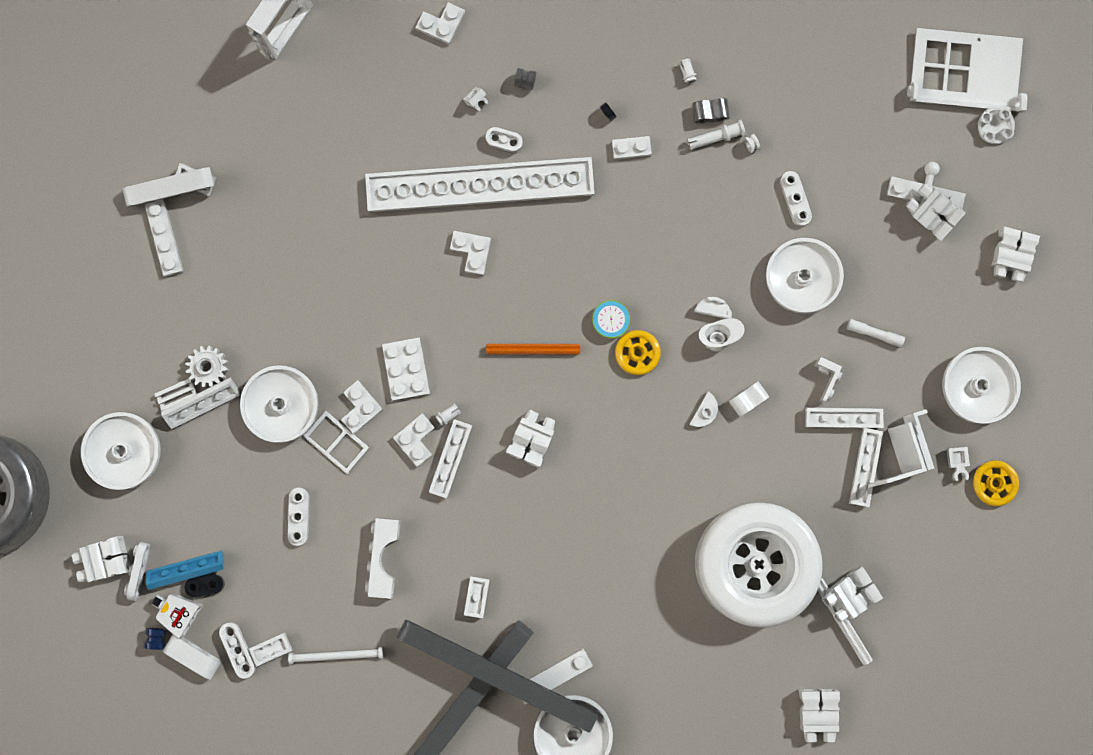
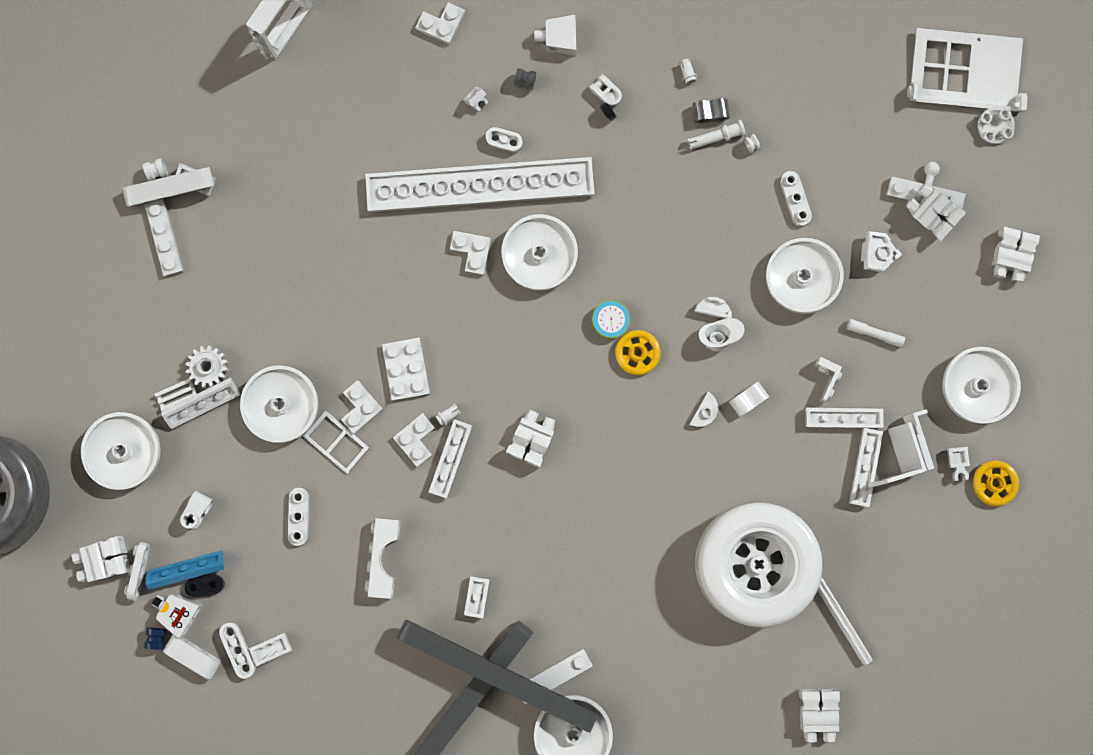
white bar [288,647,384,665] -> none
orange axle [486,344,580,355] -> none
white plate [612,136,652,160] -> none
white hips [822,566,883,623] -> none
none -> white wheel [143,158,168,181]
none -> white piece [180,491,214,529]
none -> white dish [501,214,578,291]
none -> white torso [534,15,576,56]
none -> white plate [588,74,622,107]
none -> white plate [861,231,902,272]

